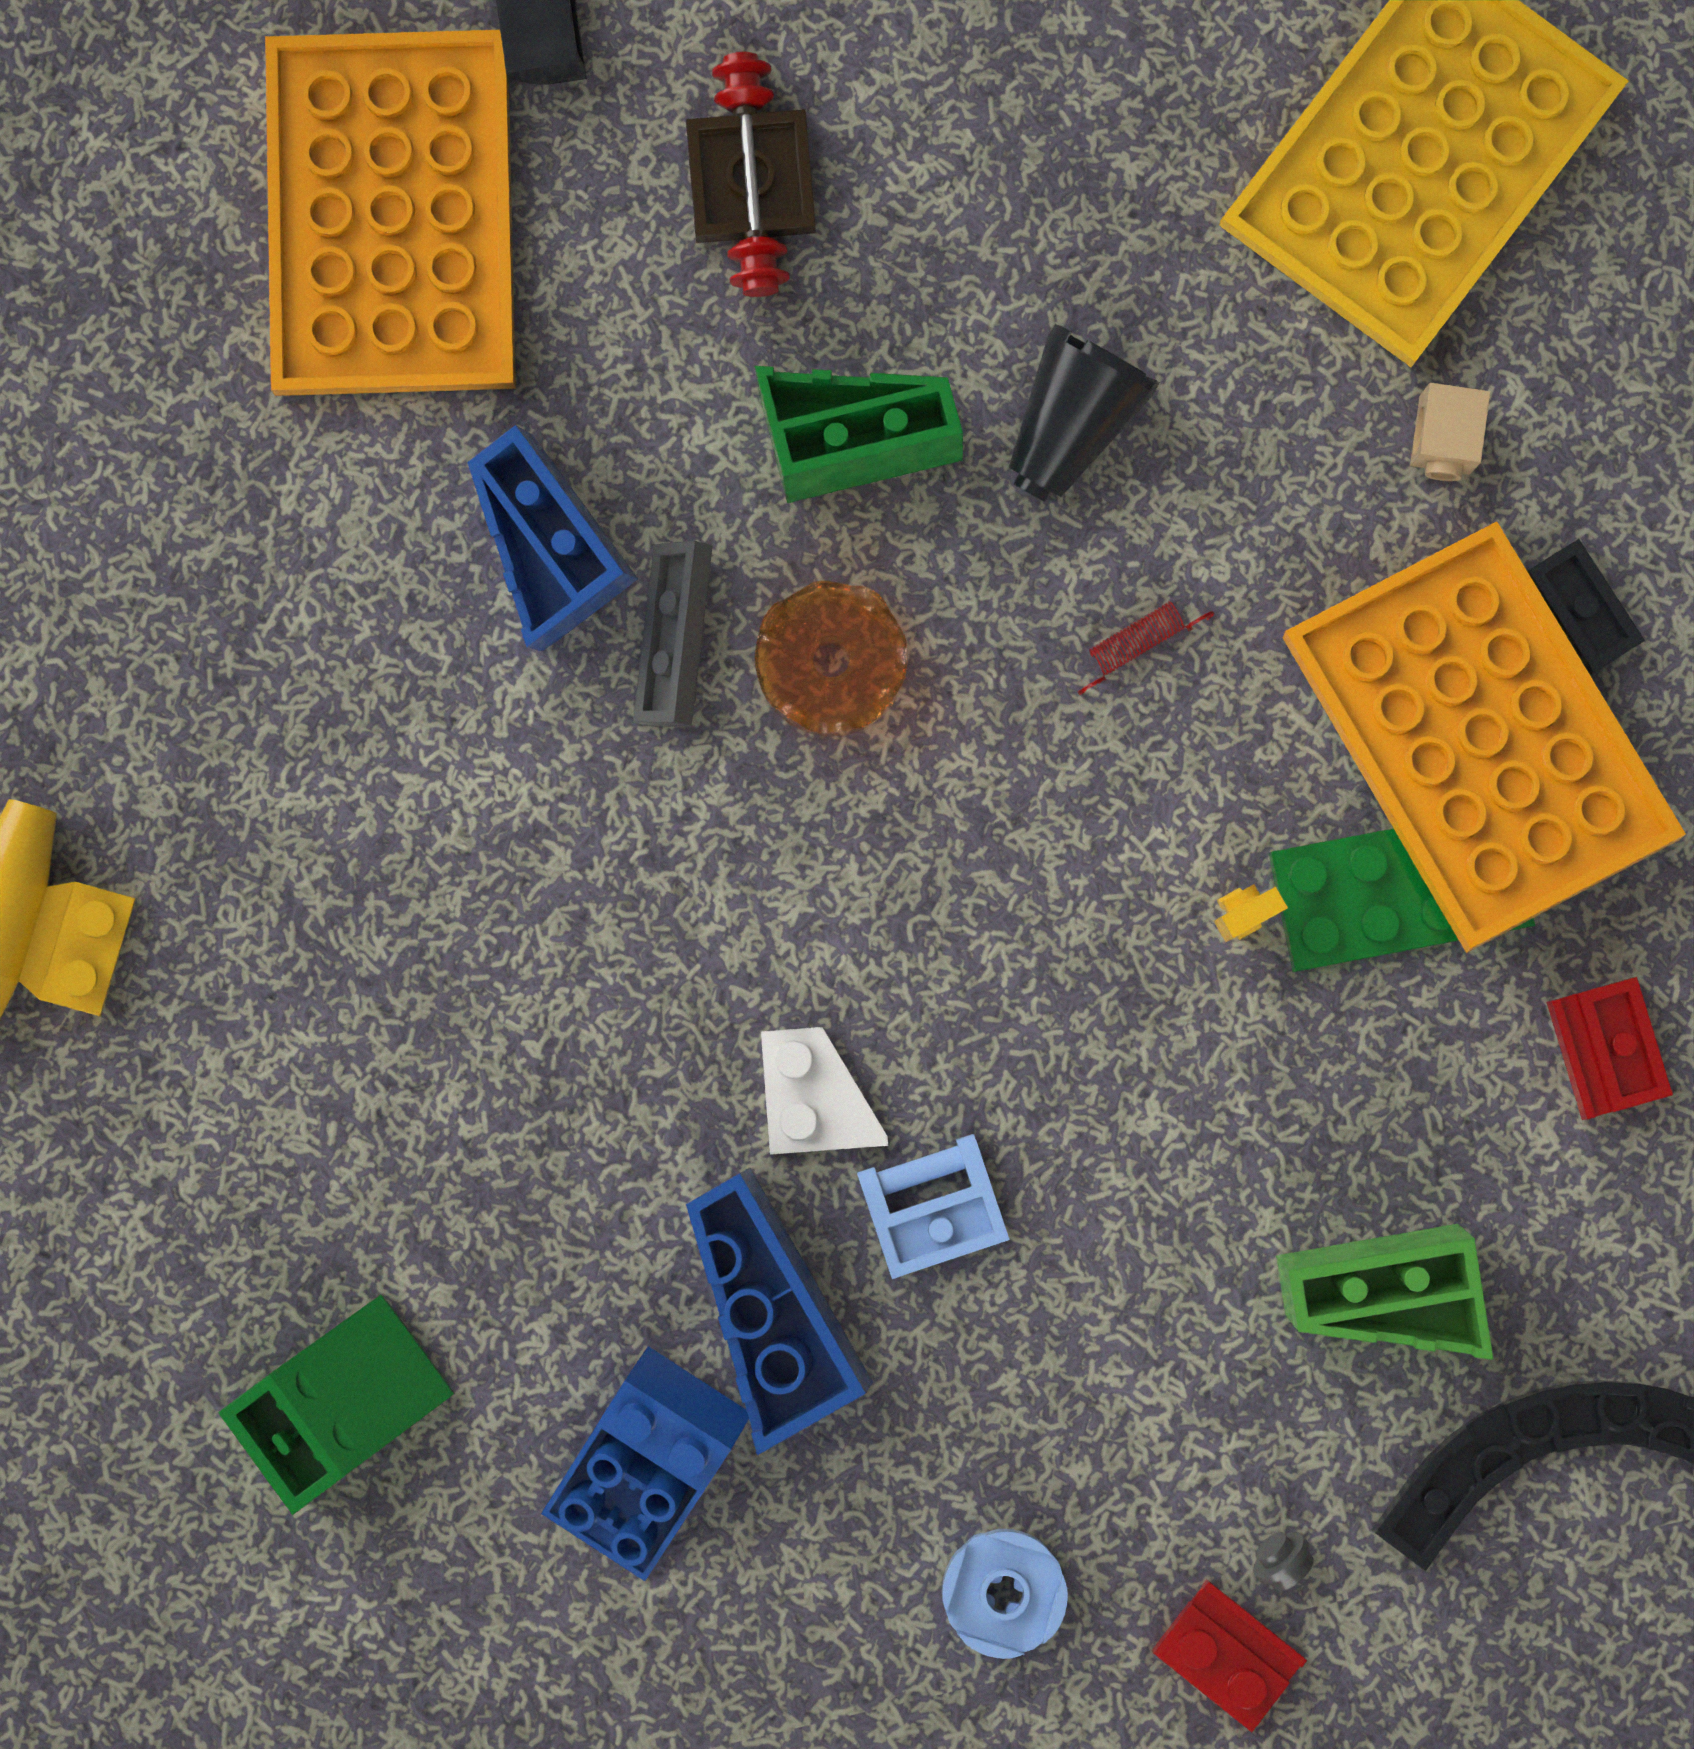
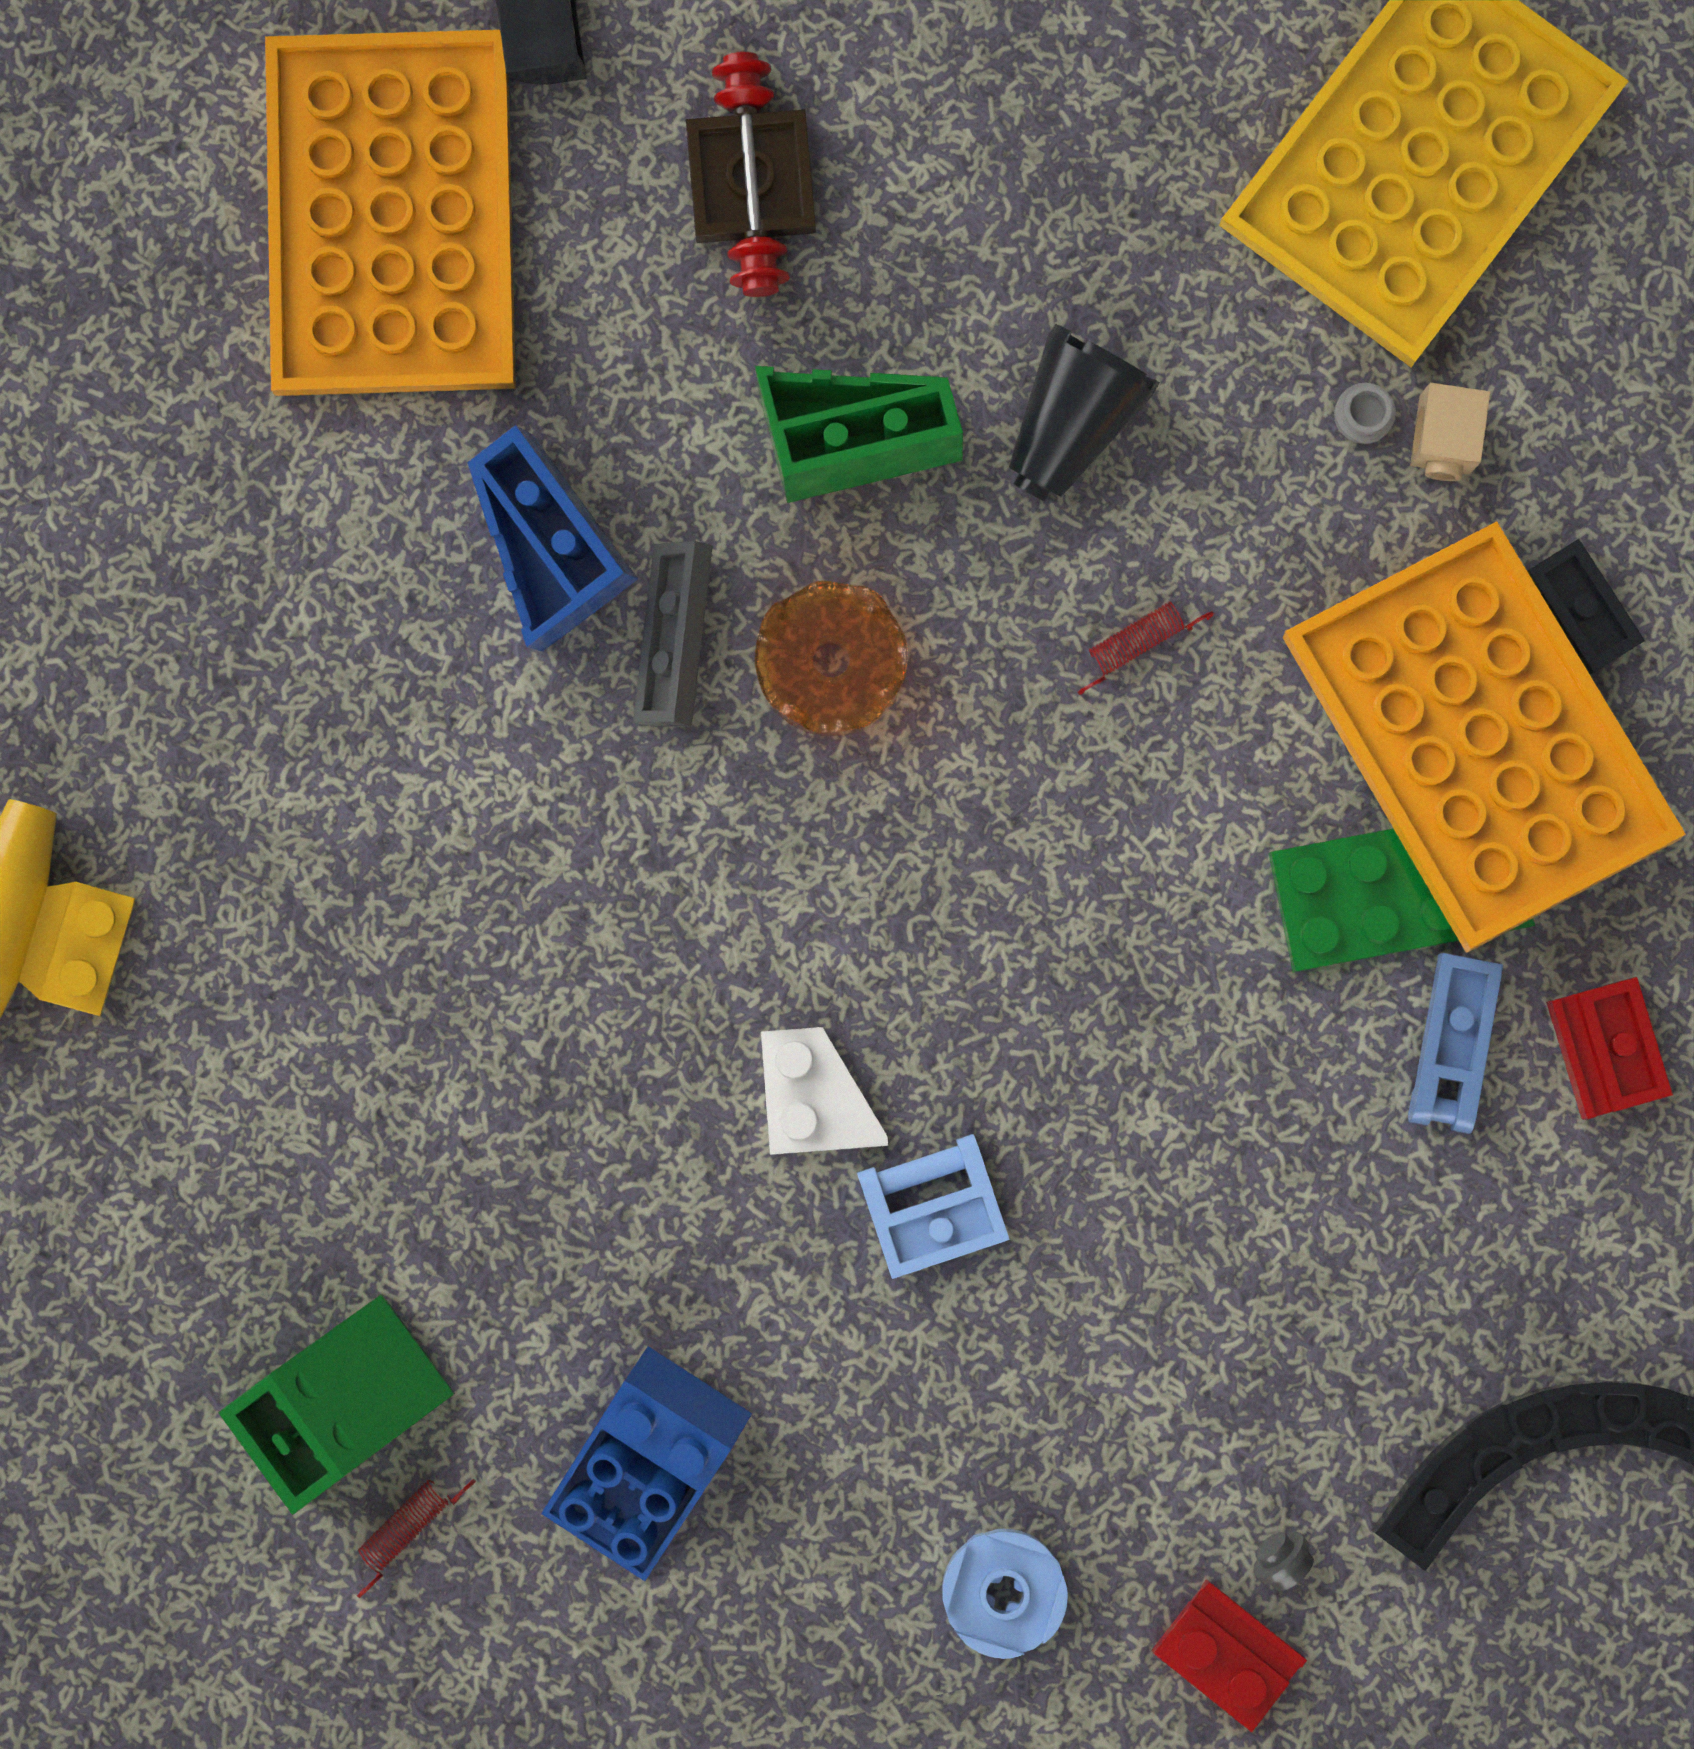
blue wedge [686,1167,873,1455] -> none
yellow plate [1214,884,1288,942] -> none
bright green wedge [1276,1224,1494,1360] -> none
none -> red piece [357,1479,476,1598]
none -> light grey plate [1334,383,1396,444]
none -> medium blue plate [1408,953,1503,1134]

